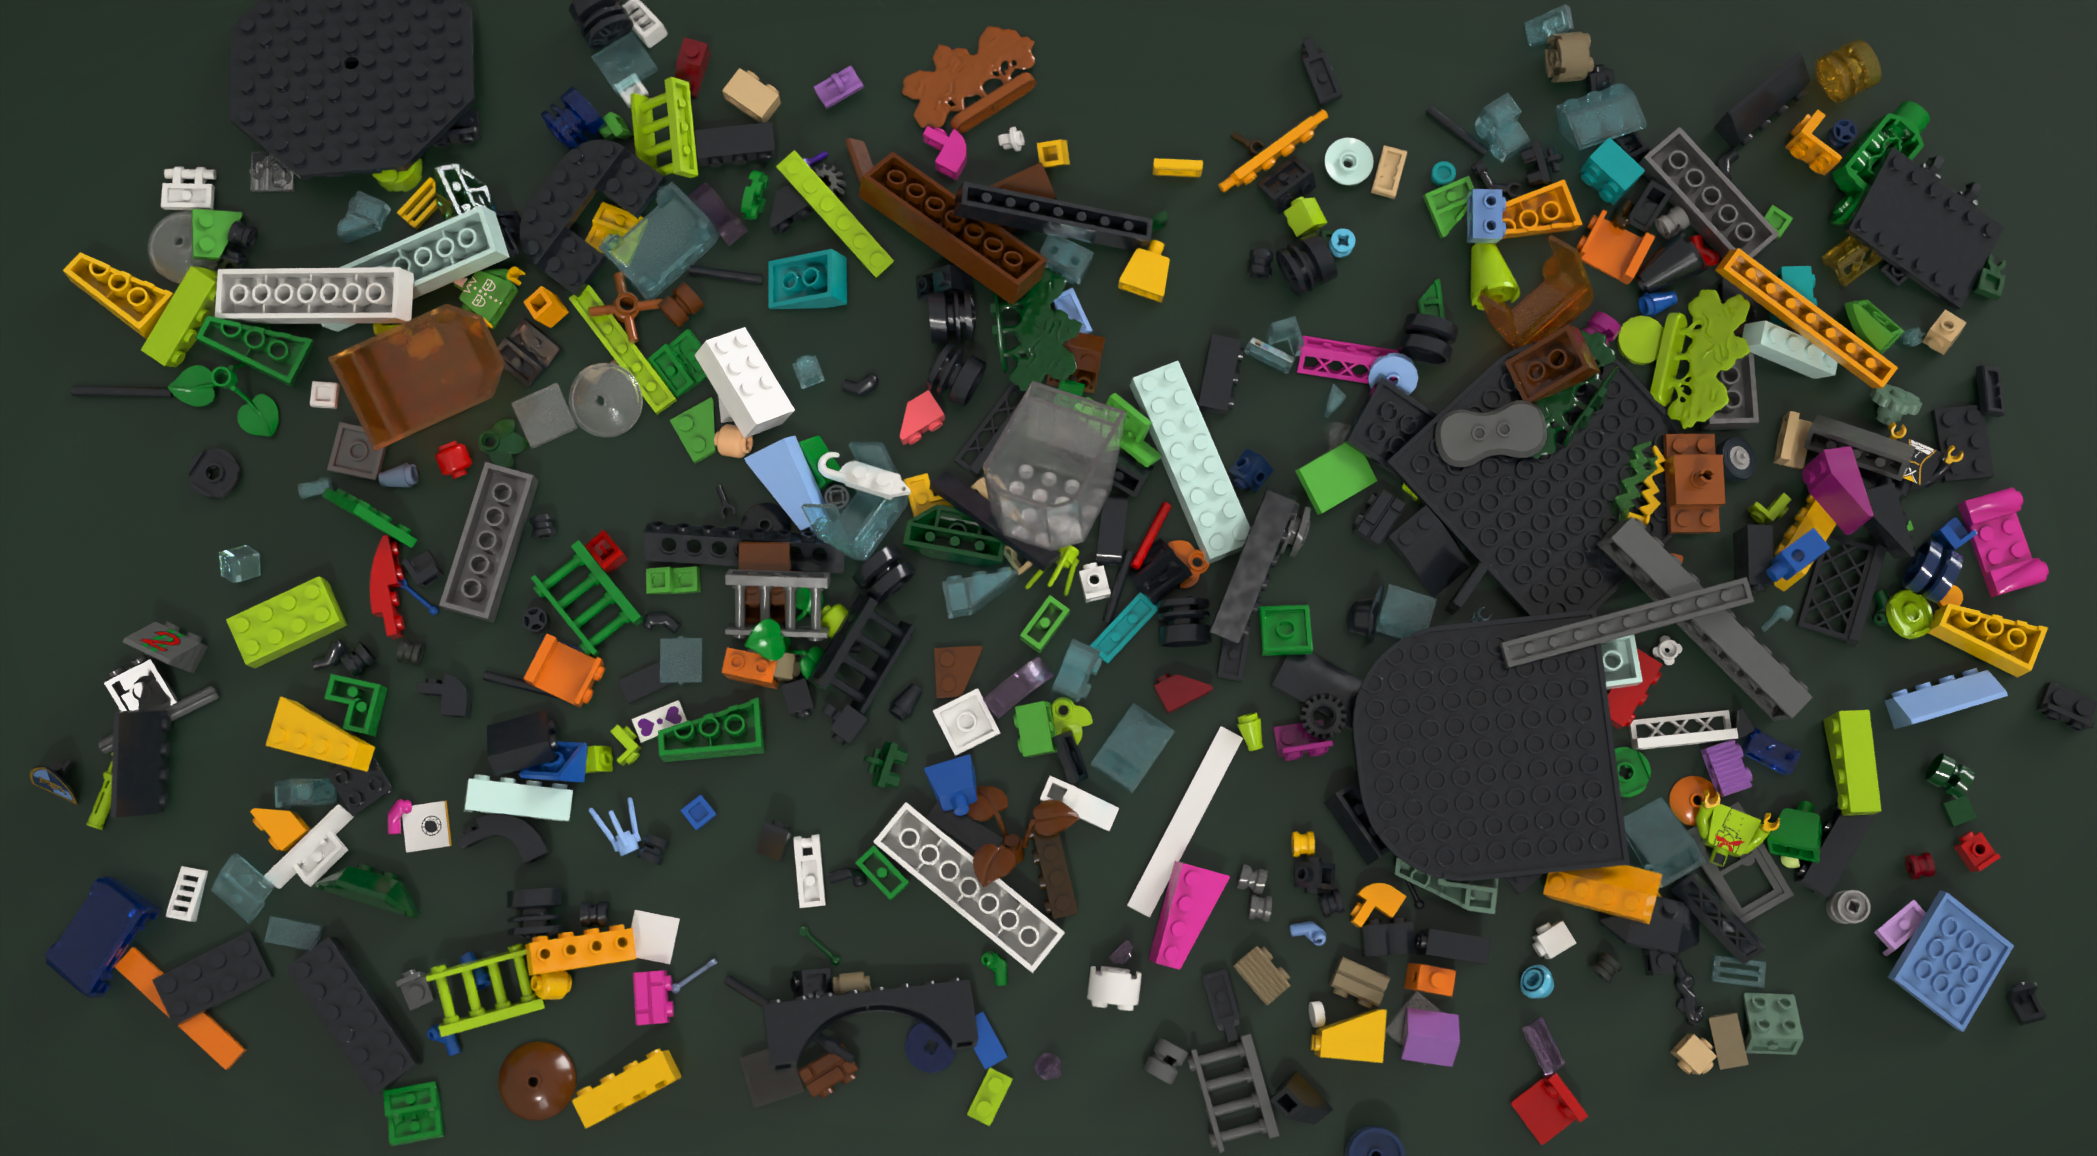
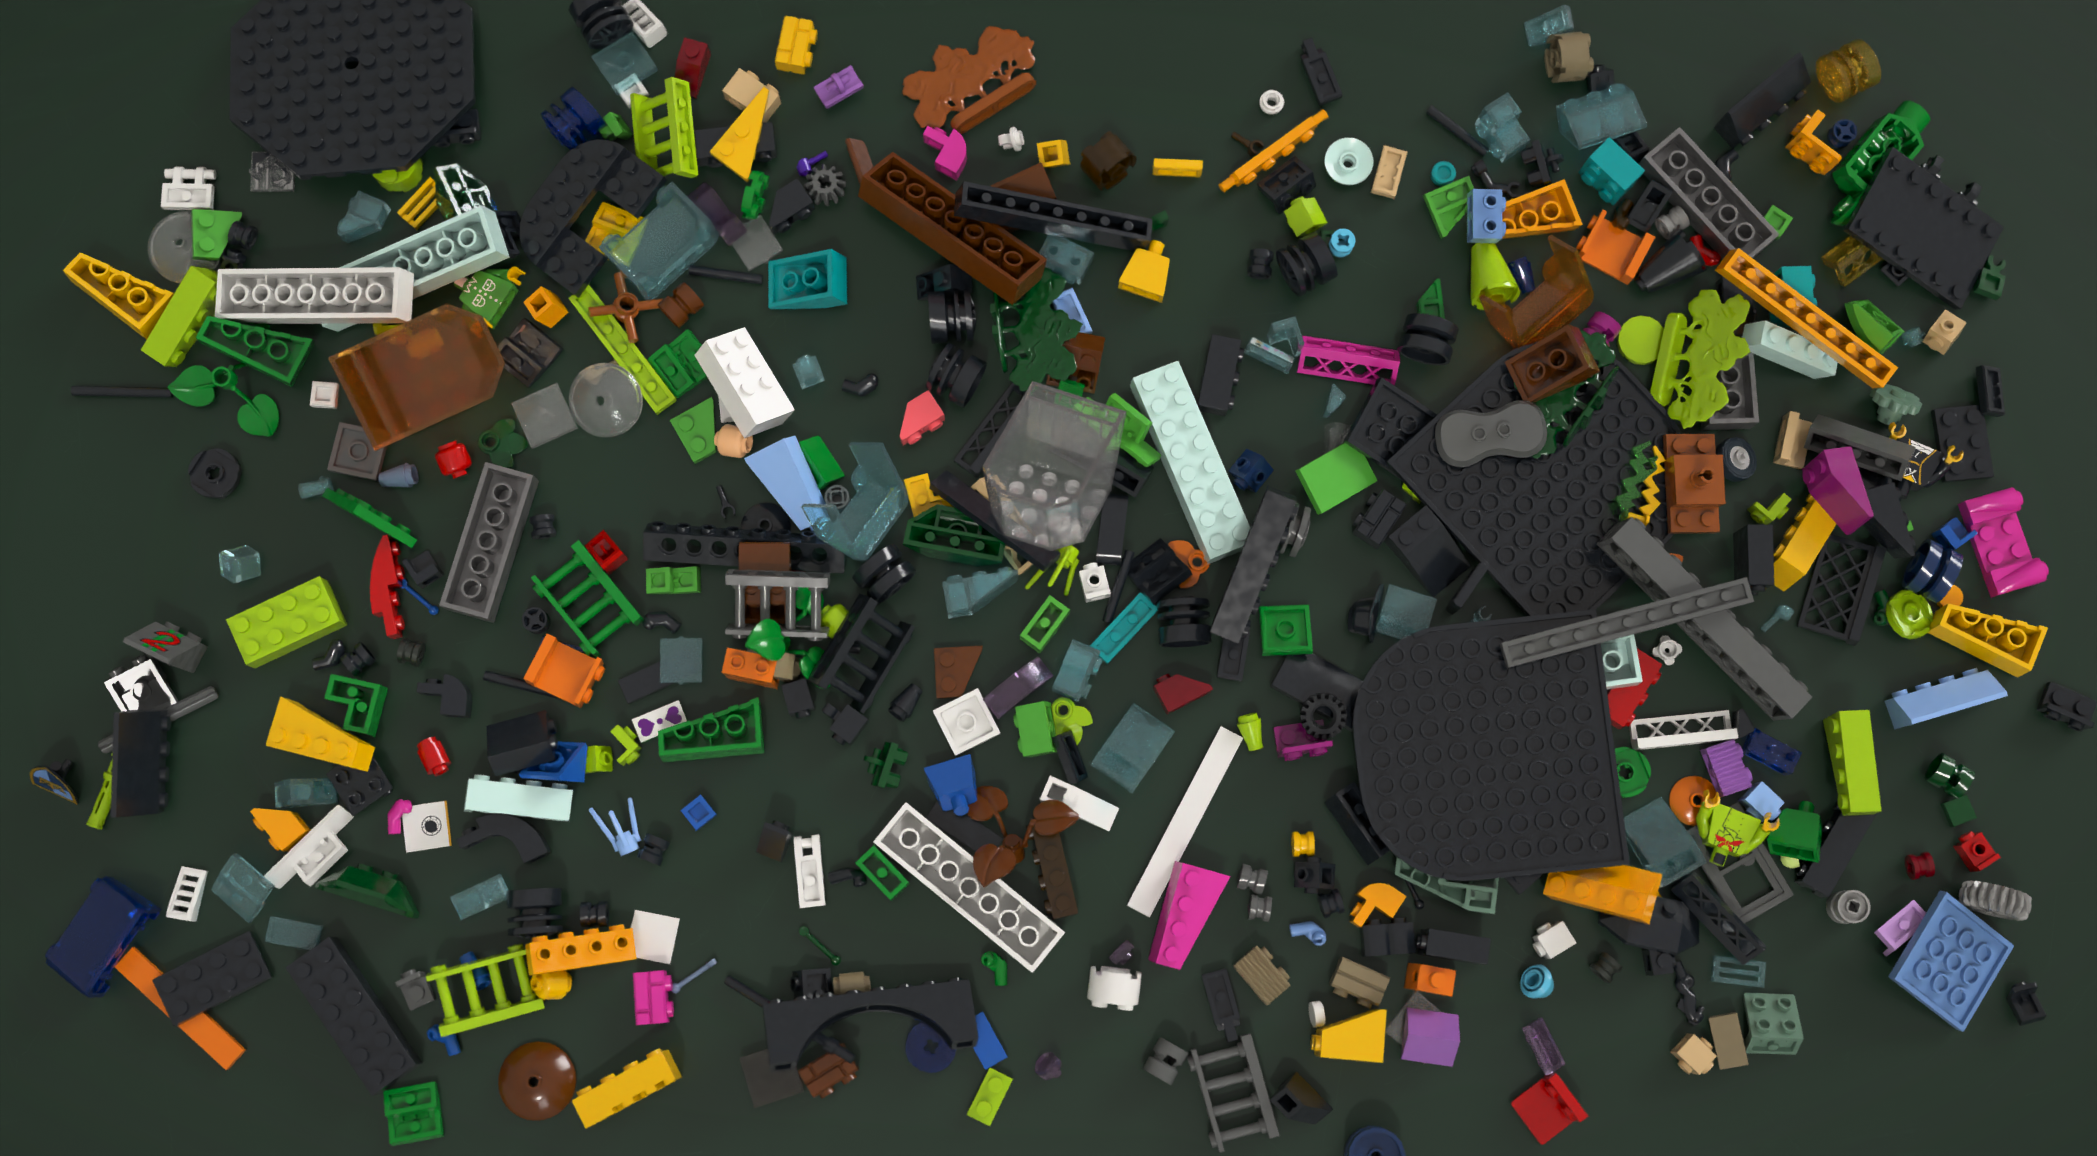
lime plate [776,150,894,278] -> none
white plate [818,452,911,500] -> none
red bar [1130,502,1172,569] -> none
light blue plate [1368,353,1418,395] -> none
blue cone [1638,290,1677,317] -> none
blue torso [1766,528,1830,582] -> none
none -> red brick [417,737,451,776]
none -> clear light blue slope [450,873,509,920]
none -> yellow wing [710,87,769,183]
none -> clear piece [726,215,783,272]
none -> yellow brick [775,16,818,74]
none -> dark brown brick [1080,131,1137,190]
none -> white plate [1260,90,1284,114]
none -> clear blue cone [1508,256,1536,295]
none -> light blue brick [1738,781,1785,822]
none -> light grey gear [1958,880,2032,921]

